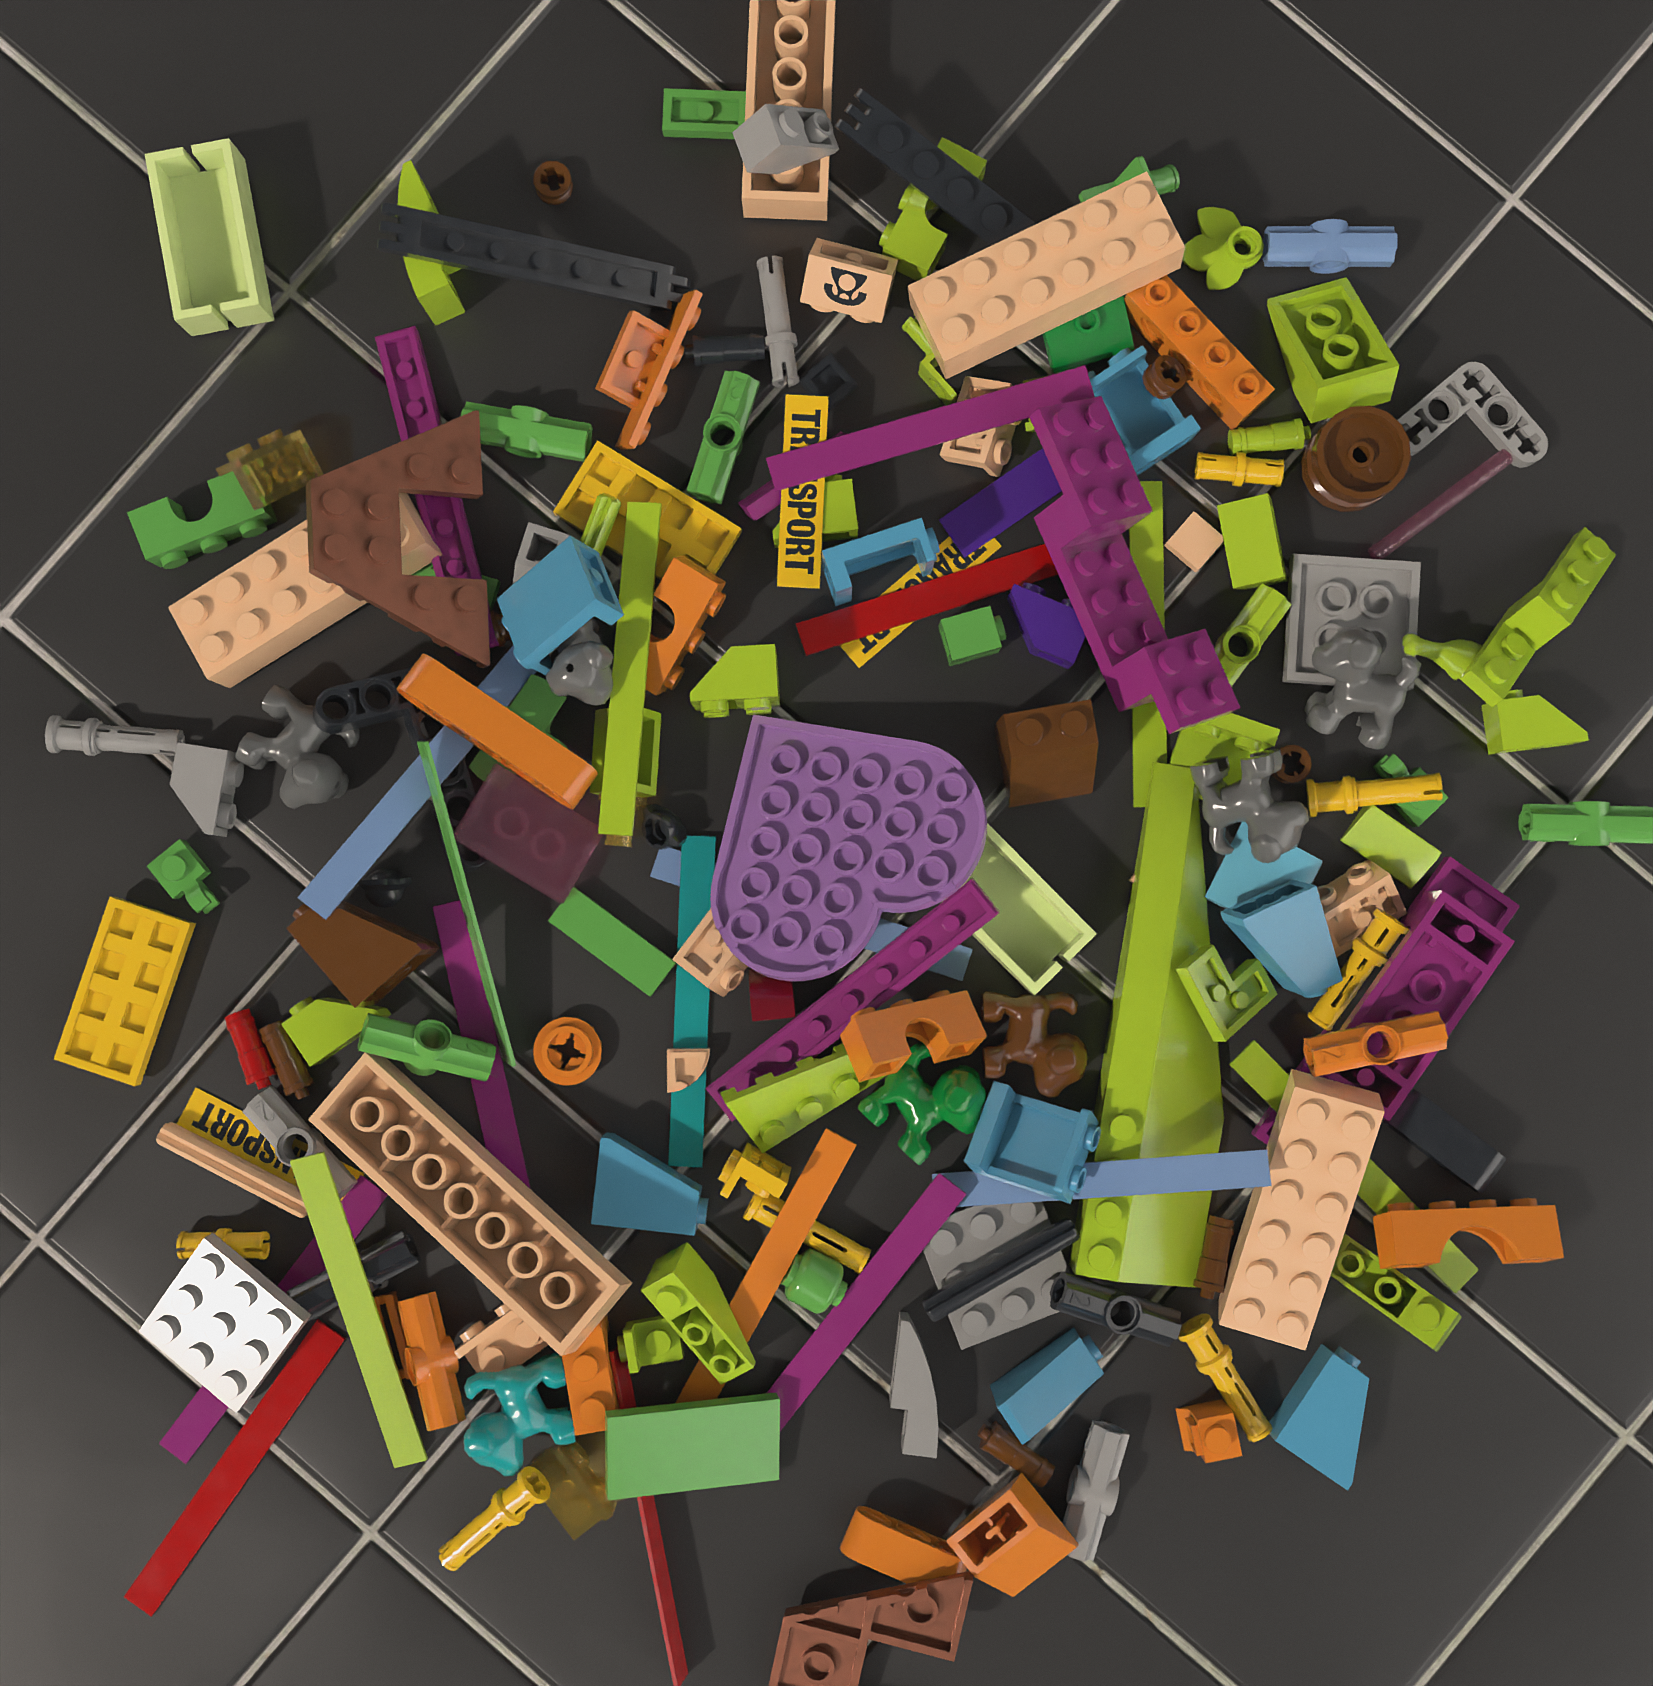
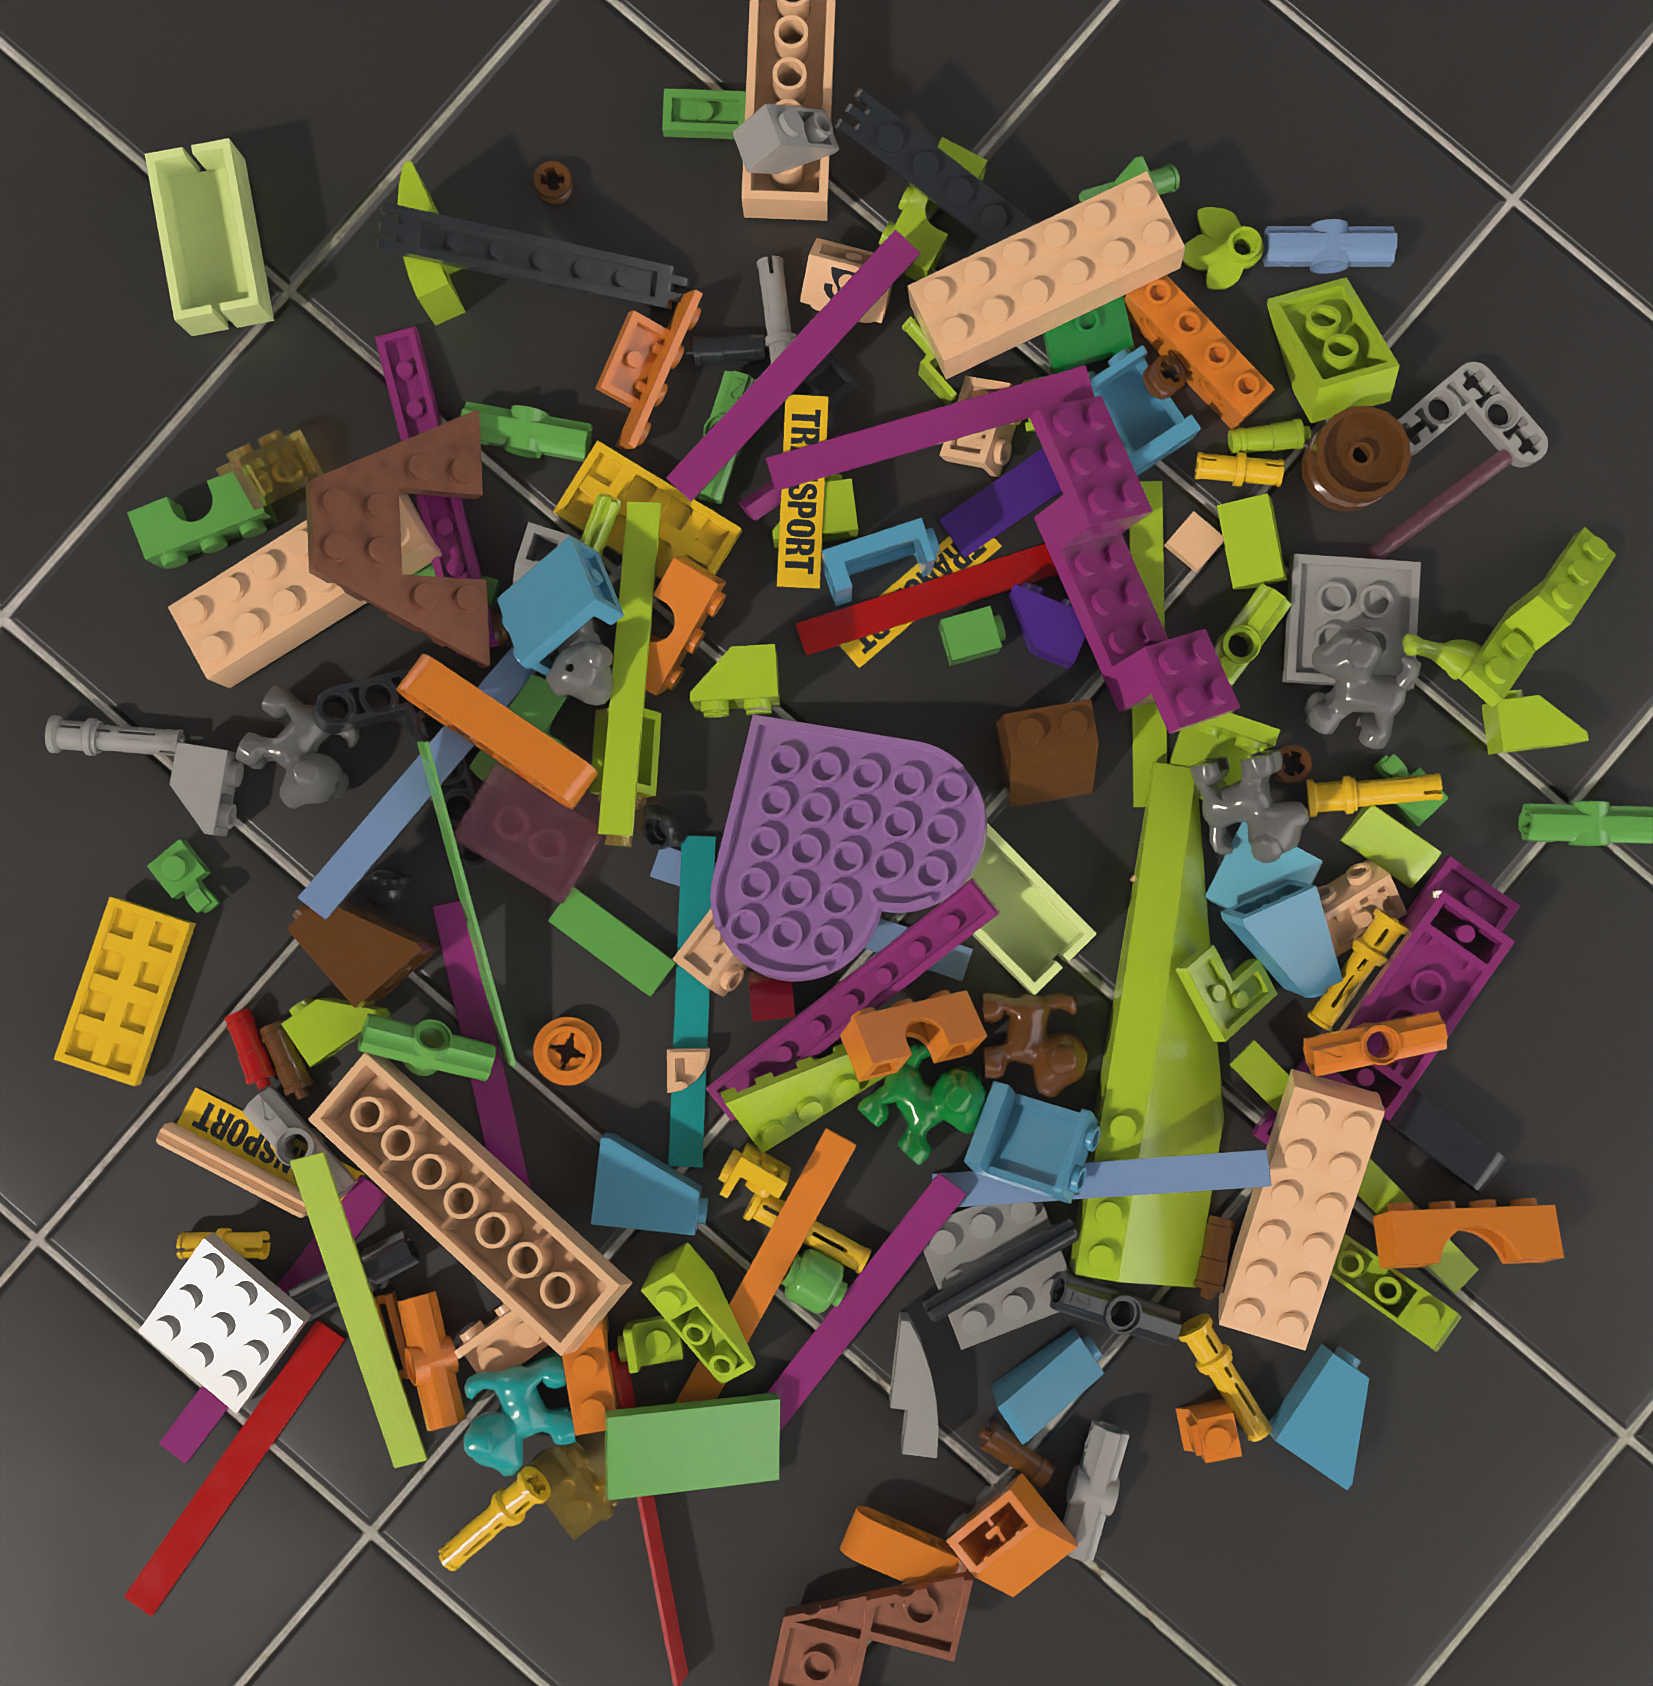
none -> magenta piece [666,229,921,502]

